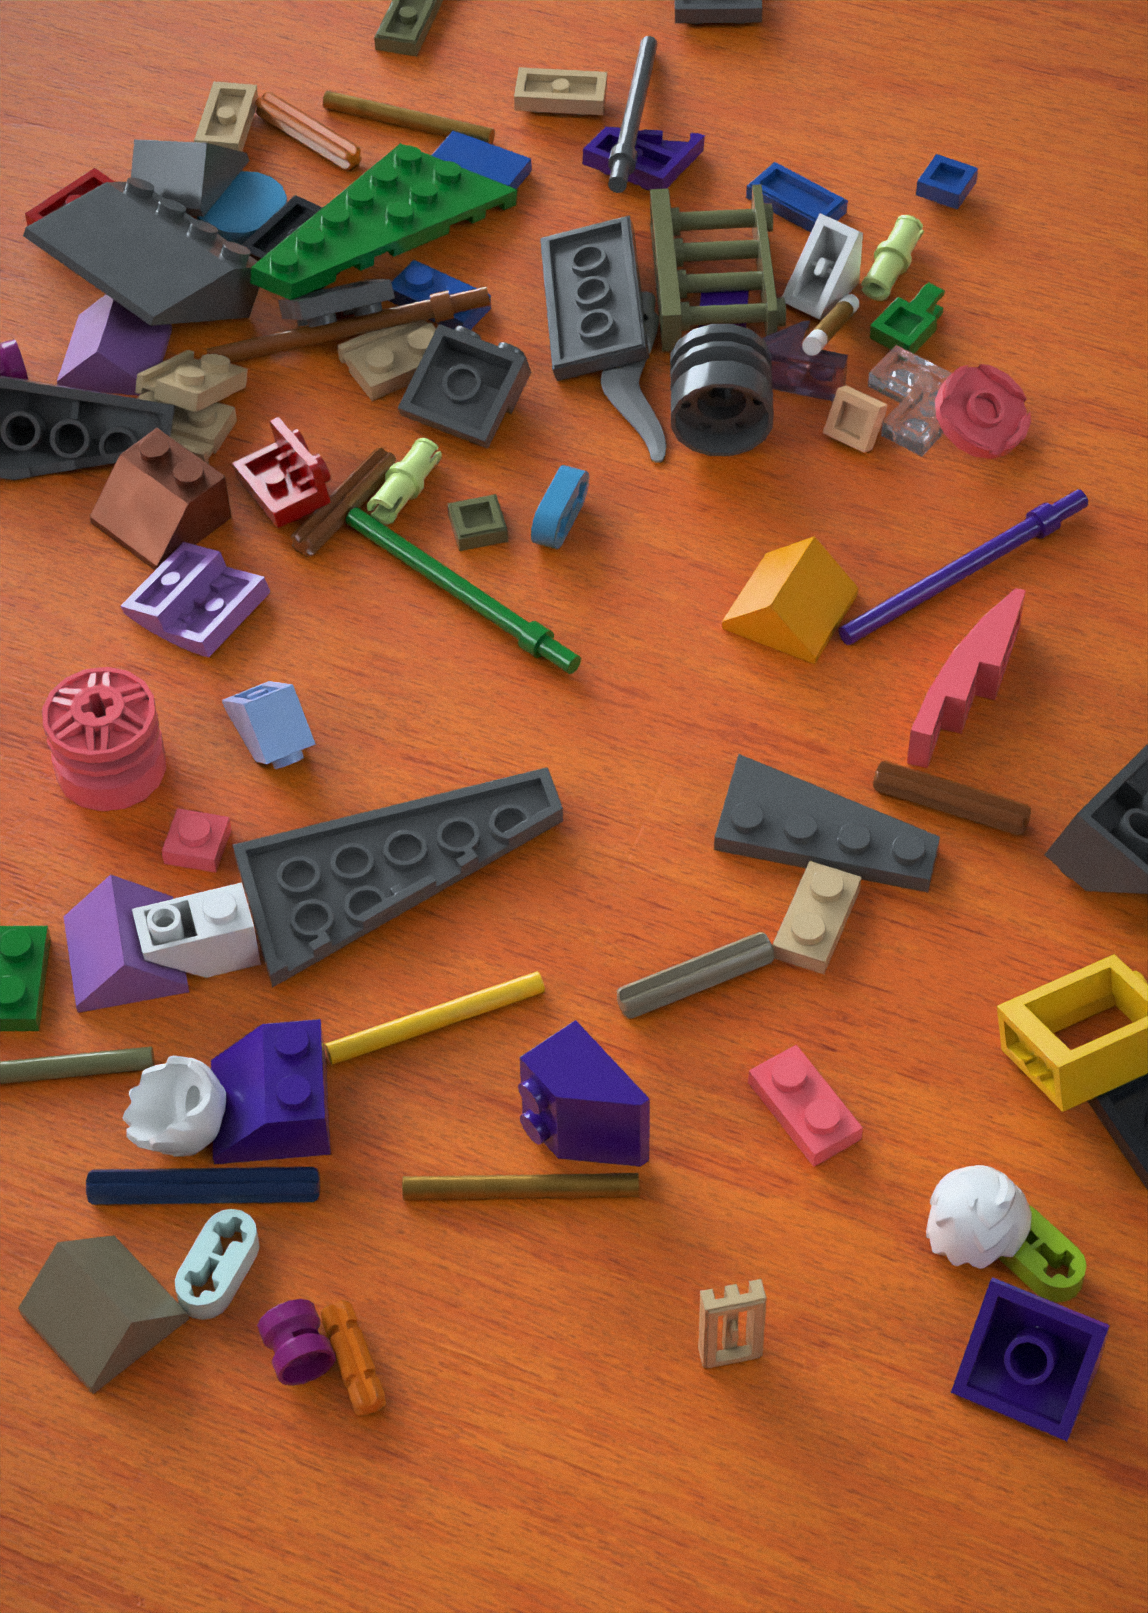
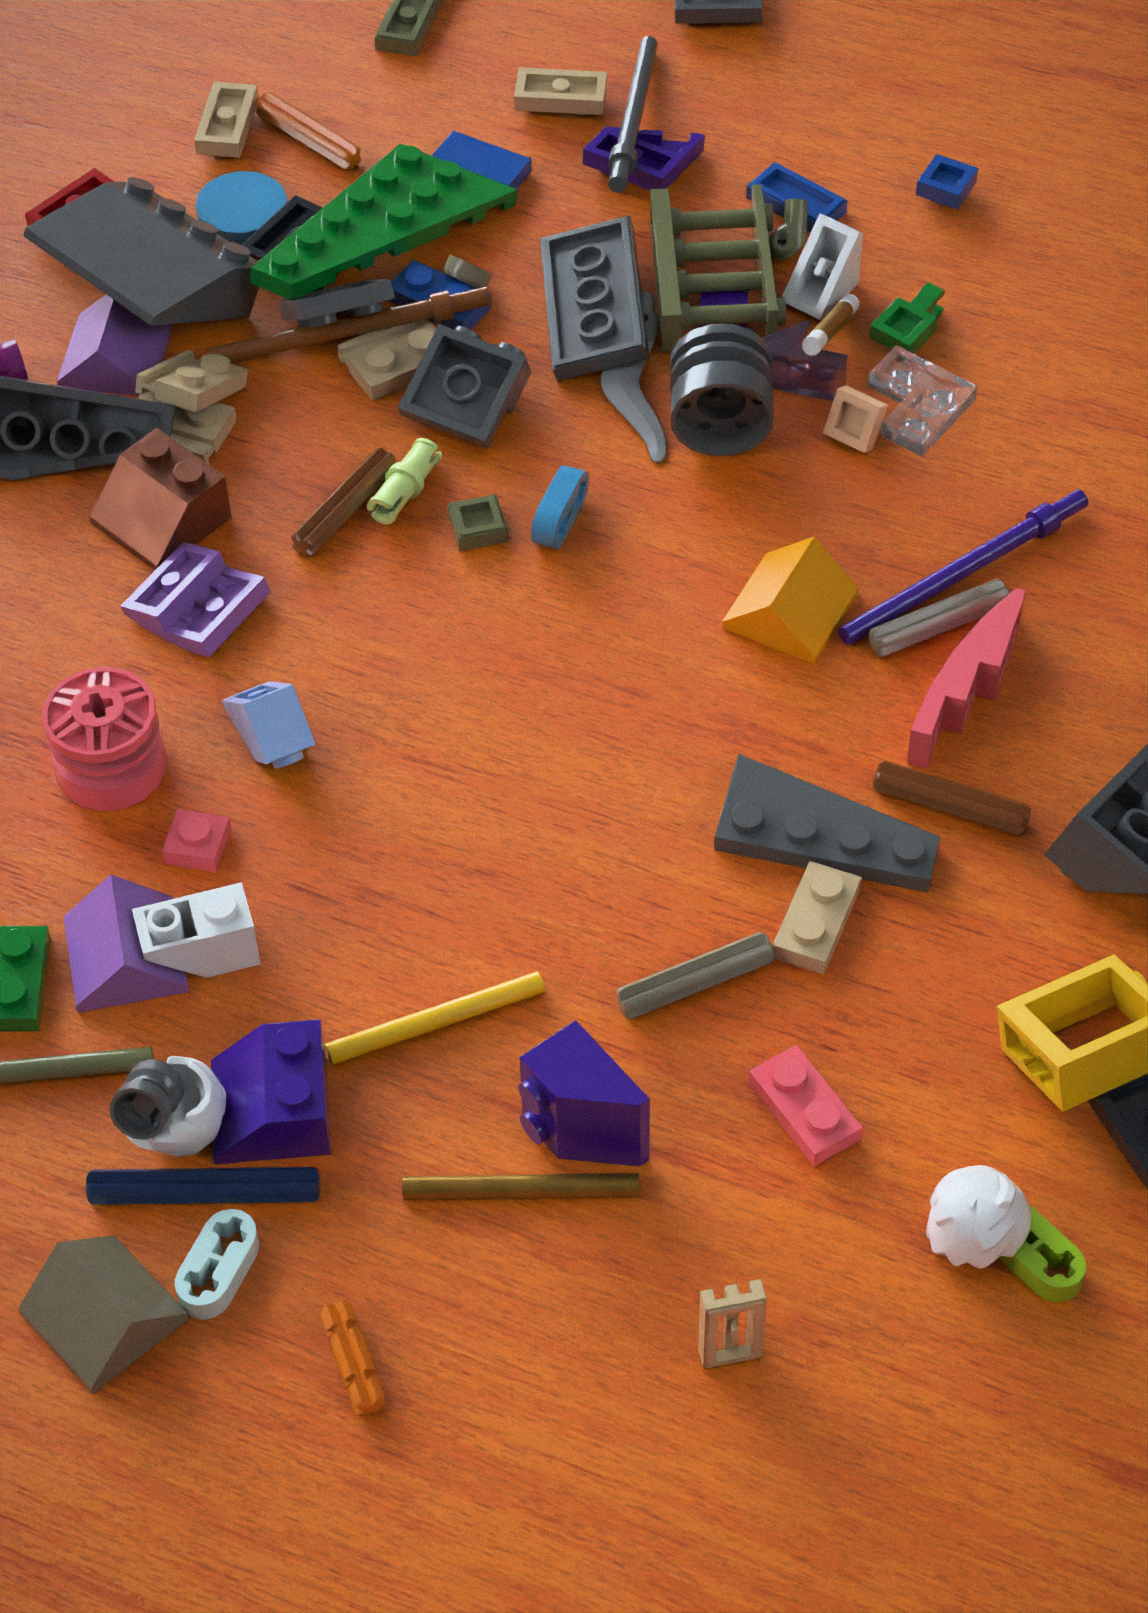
slope [131,139,250,217] -> none
red bracket [232,417,331,528] -> none
dark grey wing [233,767,563,988] -> none
magenta wheel [257,1299,336,1386] -> none
pearl gold bar [323,91,495,144] -> none
green bar [346,507,581,674] -> none
yellowish green pin [861,215,924,301] -> none
coral tile [935,364,1031,459] -> none
dark purple slope [951,1278,1110,1441] -> none
none -> dark grey wheel [109,1059,184,1140]
none -> dark tan tile [443,255,492,288]
none -> olive arm [768,199,808,260]
none -> dark tan axle [868,579,1010,657]

